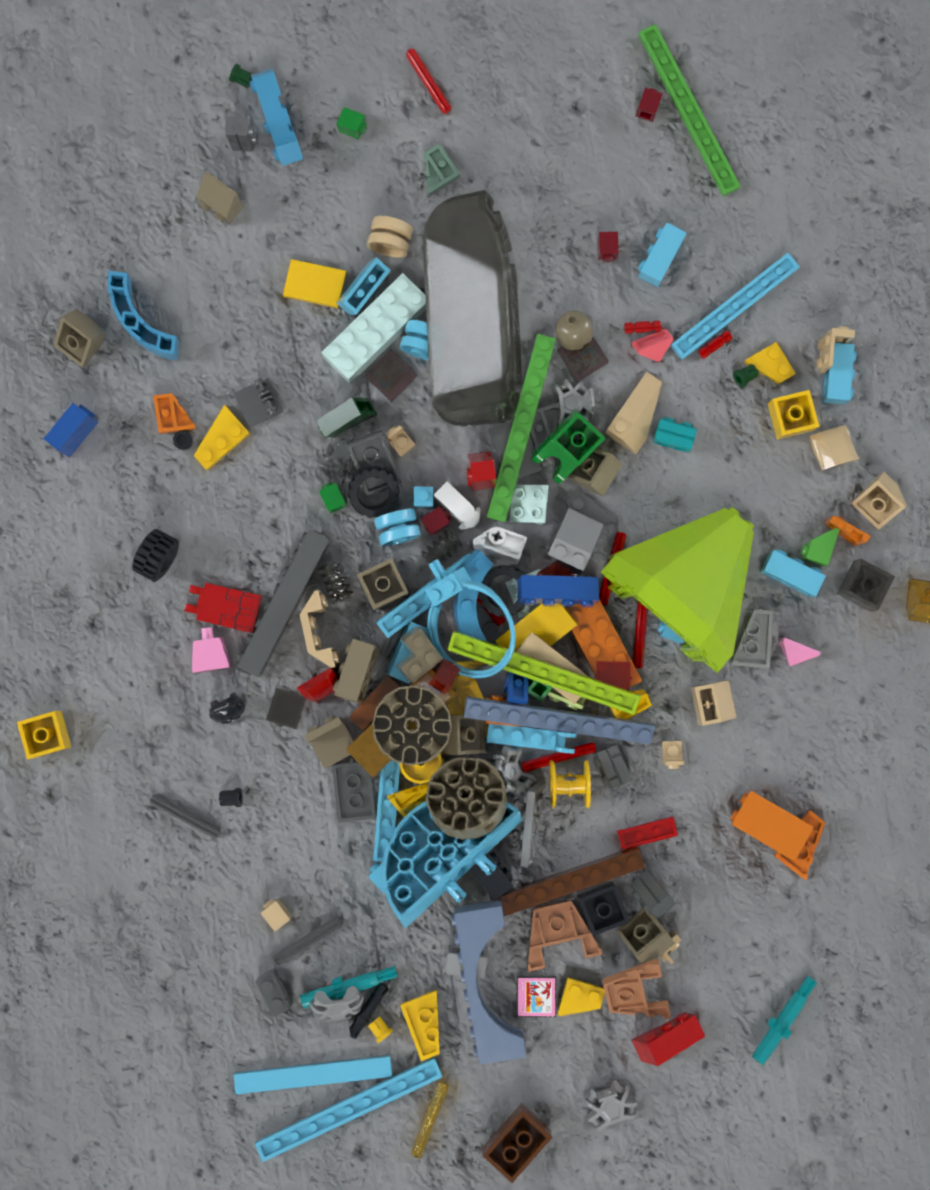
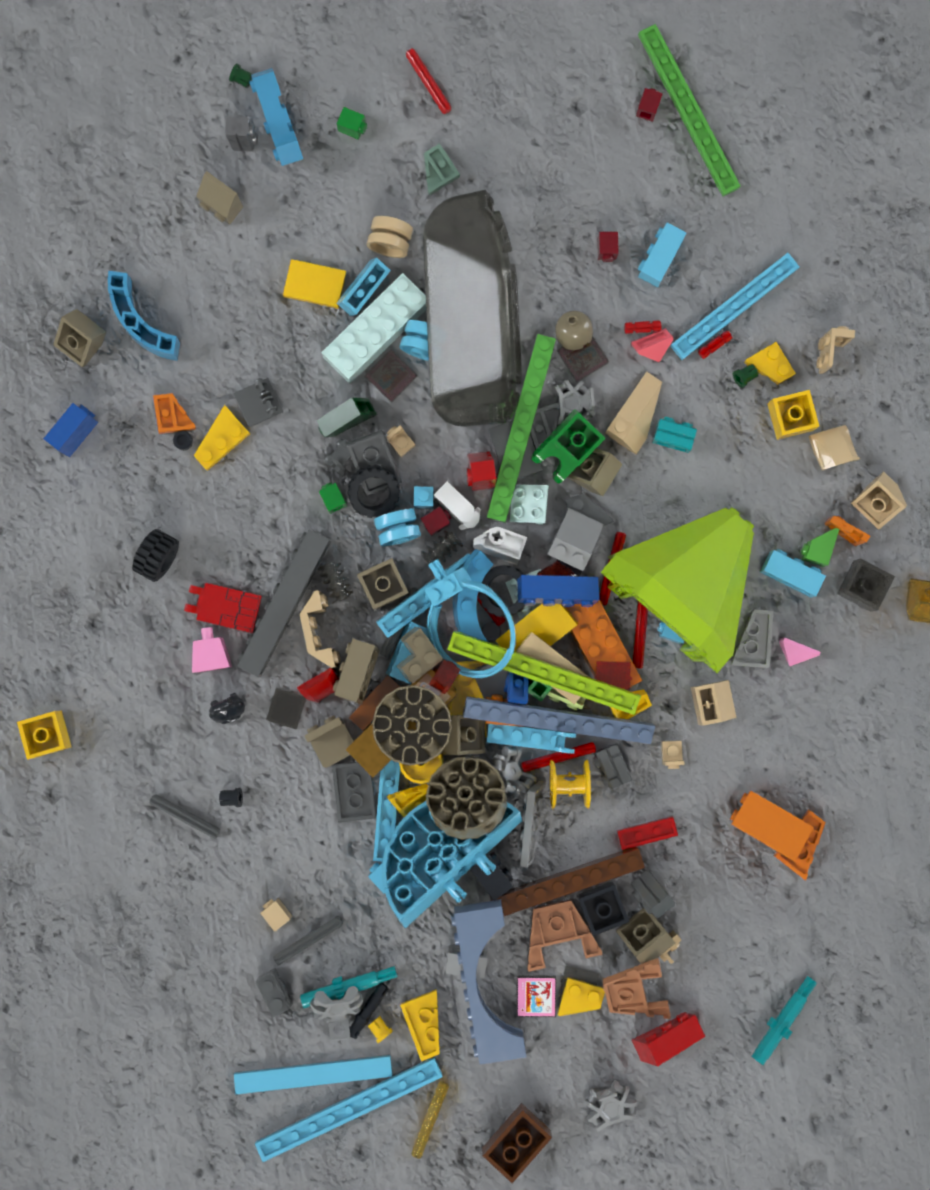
medium azure brick [822,343,857,405] -> none

